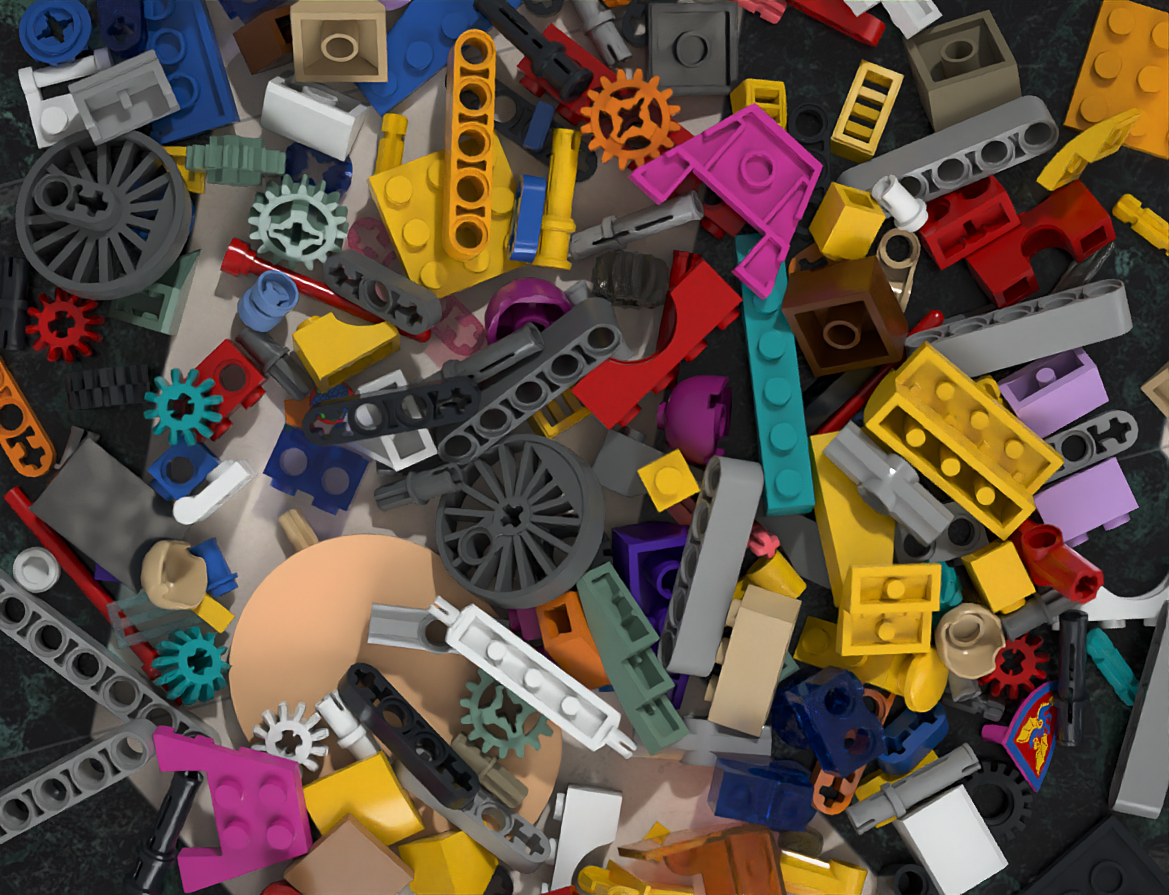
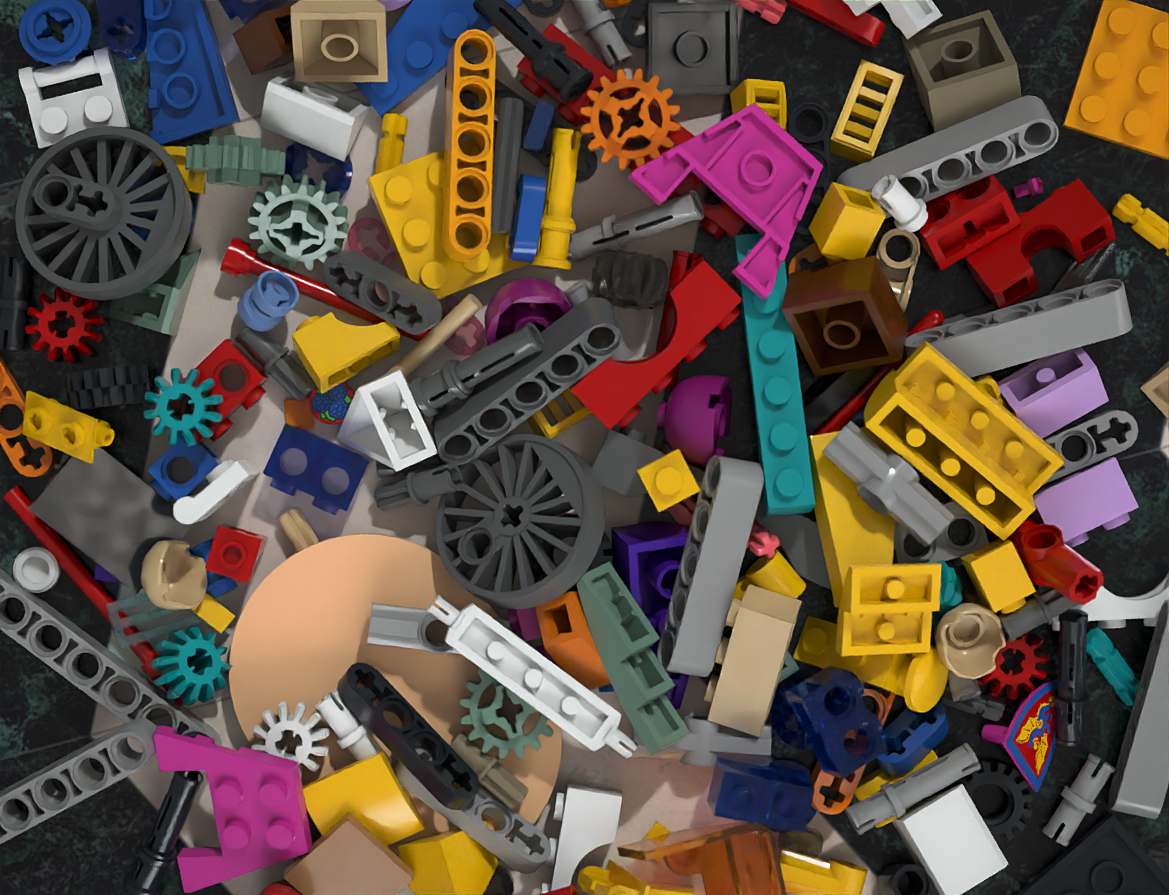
light grey hinge [68,49,181,146] -> none
black beam [302,376,482,446] -> none
yellow slope [1036,108,1142,191] -> none
none -> yellow hinge [22,391,115,464]
none -> red bracket [205,524,268,582]
none -> tan bar [383,294,482,379]
none -> dark grey axle [491,97,525,234]
none -> dark pink piece [1013,177,1043,198]
none -> light grey pin [1042,753,1115,847]

